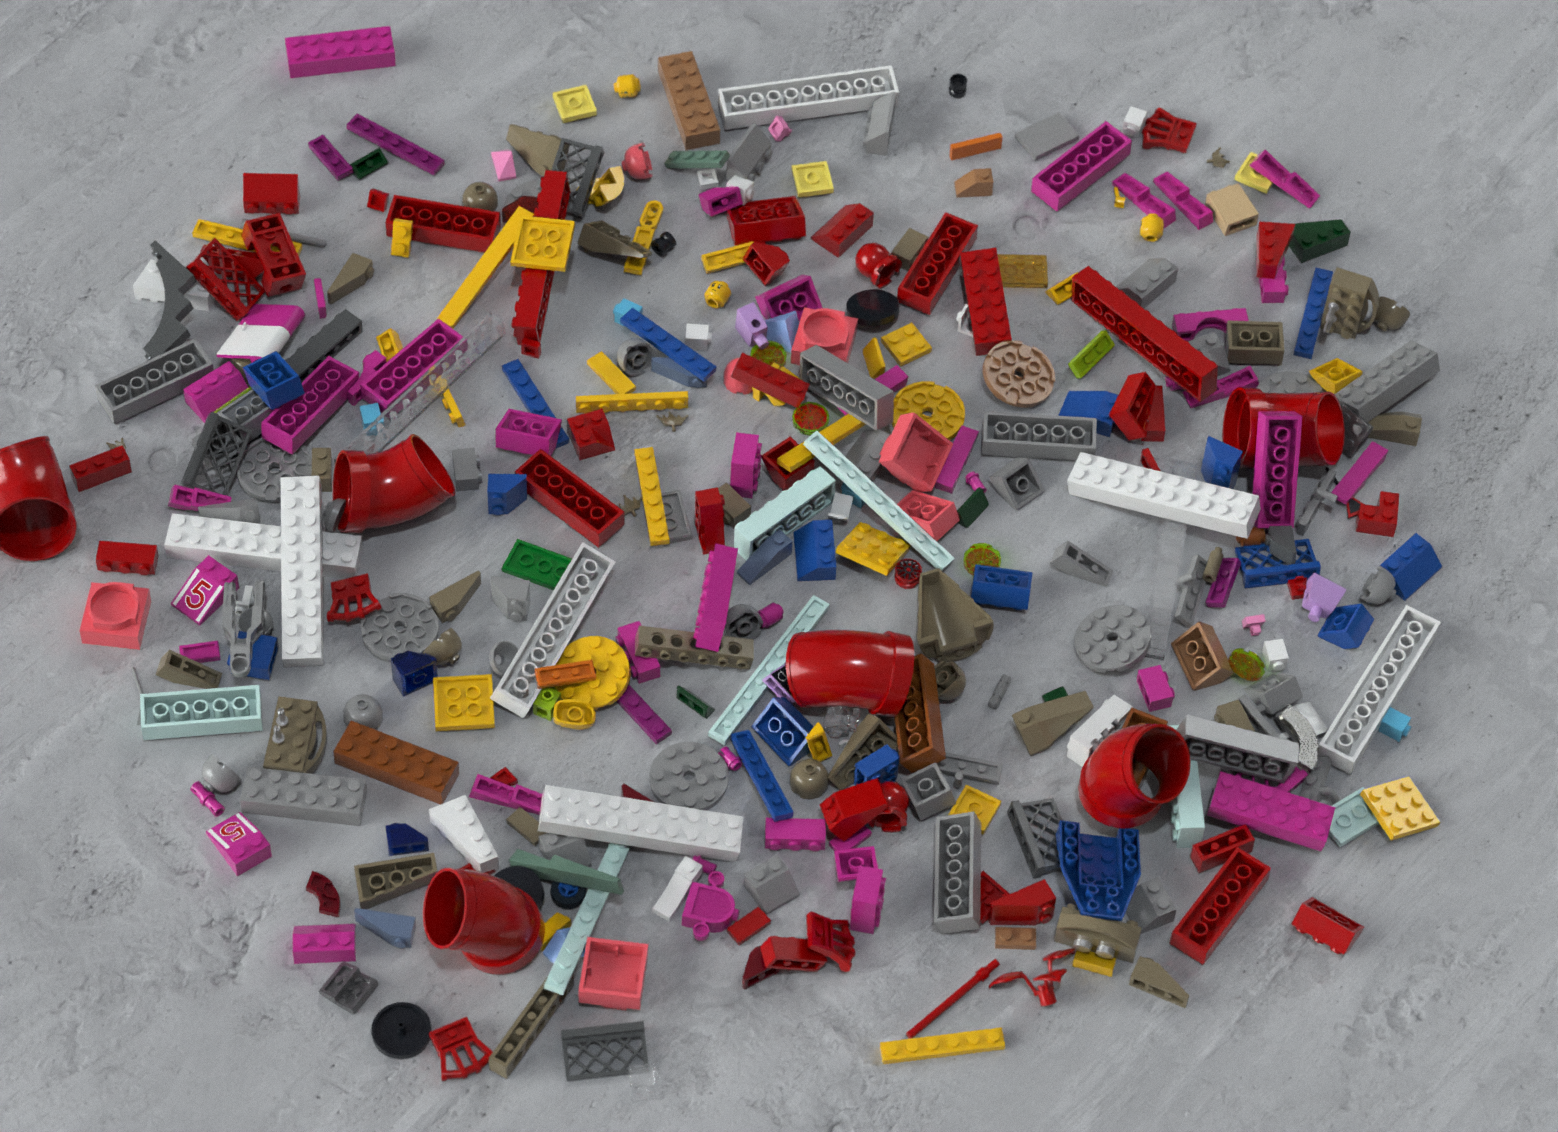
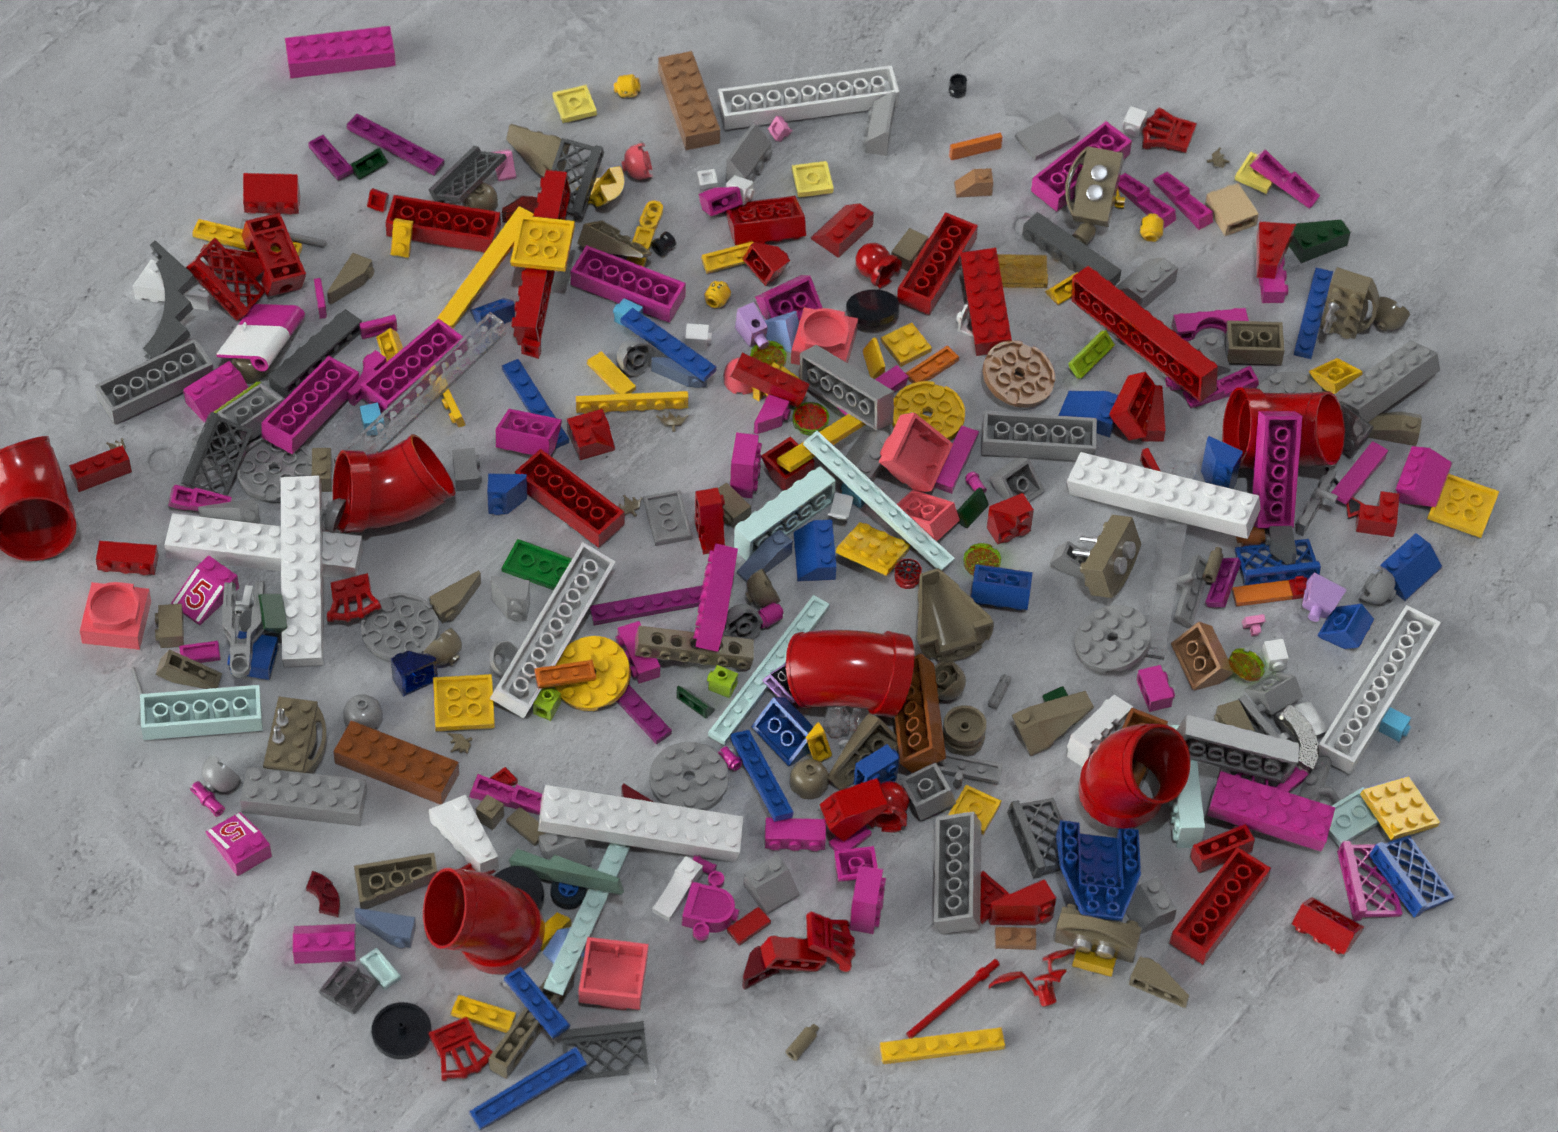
blue brick [243,351,305,410] -> none
clear blue slope [385,823,429,856] -> none
yellow piece [553,699,596,730] -> none
yellow plate [634,447,670,546] -> none
sand green plate [664,150,730,169] -> none
none -> dark tan brick [155,604,184,648]
none -> slope [258,594,287,634]
none -> dark pink tile [359,314,398,339]
none -> light aqua tile [360,948,401,991]
none -> dark grey fence [429,146,507,203]
none -> dark tan piece [448,732,473,754]
none -> yellow plate [451,995,516,1033]
none -> blue plate [469,1047,587,1131]
none -> blue slope [470,298,515,332]
none -> dark tan brick [476,794,504,830]
none -> blue tile [504,966,570,1039]
none -> dark pink brick [570,245,686,323]
none -> magenta plate [590,585,703,626]
none -> lime brick [707,665,738,699]
none -> dark tan cylinder [745,569,781,608]
none -> dark pink slope [754,394,791,434]
none -> dark tan cylinder [785,1024,819,1061]
none -> orange tile [906,345,959,383]
none -> dark tan wheel [943,705,987,756]
none -> red slope [987,493,1034,545]
none -> dark grey brick [1022,212,1122,286]
none -> dark tan piece [1065,146,1124,227]
none -> dark tan brick [1072,222,1096,246]
none -> dark tan piece [1072,515,1141,598]
none -> orange tile [1232,580,1293,607]
none -> dark pink fence [1337,841,1403,921]
none -> blue fence [1369,835,1454,918]
none -> dark pink slope [1396,446,1452,507]
none -> yellow plate [1427,473,1500,538]

